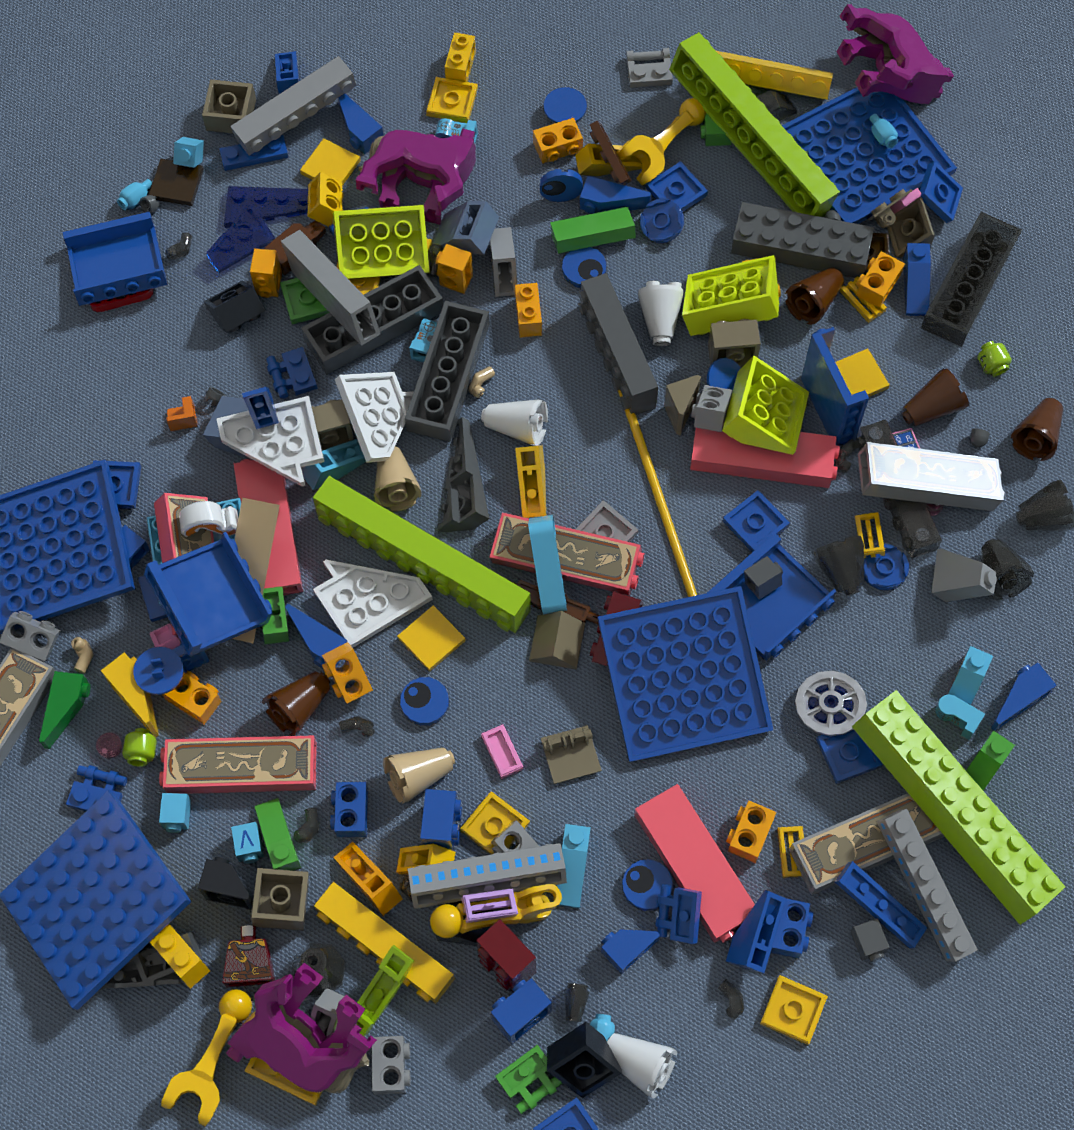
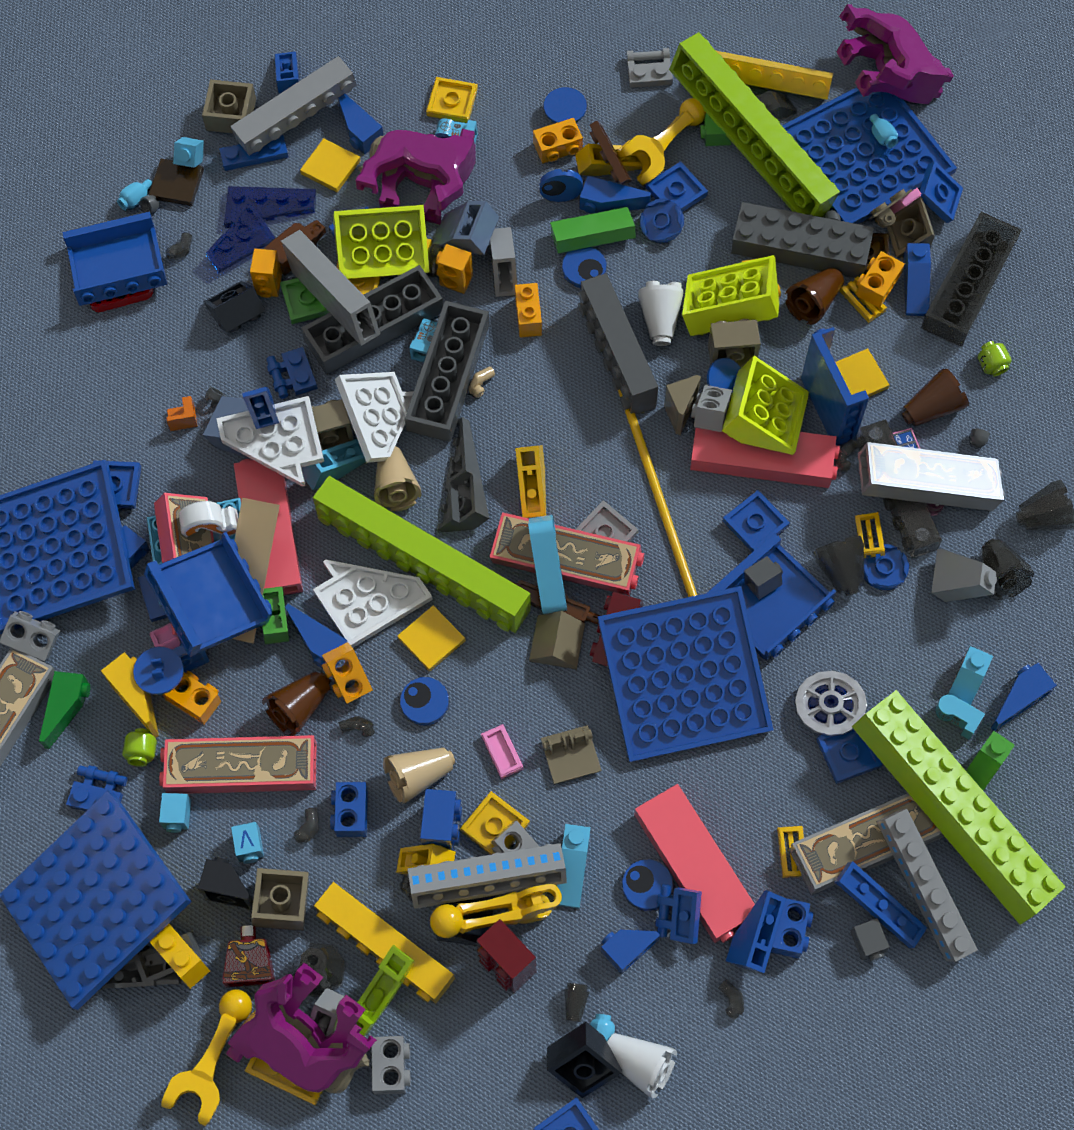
tan arm [71,637,93,674] -> none
clear pink tile [96,732,122,759] -> none
bright green slope [255,798,301,871] -> none
yellow brick [307,172,344,227] -> none
light orange slope [333,842,403,916] -> none
yellow brick [445,32,476,82] -> none
lavender tile [461,888,518,923] -> none
white cone [481,399,548,446] -> none
blue brick [491,978,552,1045] -> none
bright green plate [495,1044,562,1114] -> none
light orange brick [726,800,777,863] -> none
yellow tile [760,975,828,1045] -> none
reddish brown cone [1011,398,1063,461] -> none

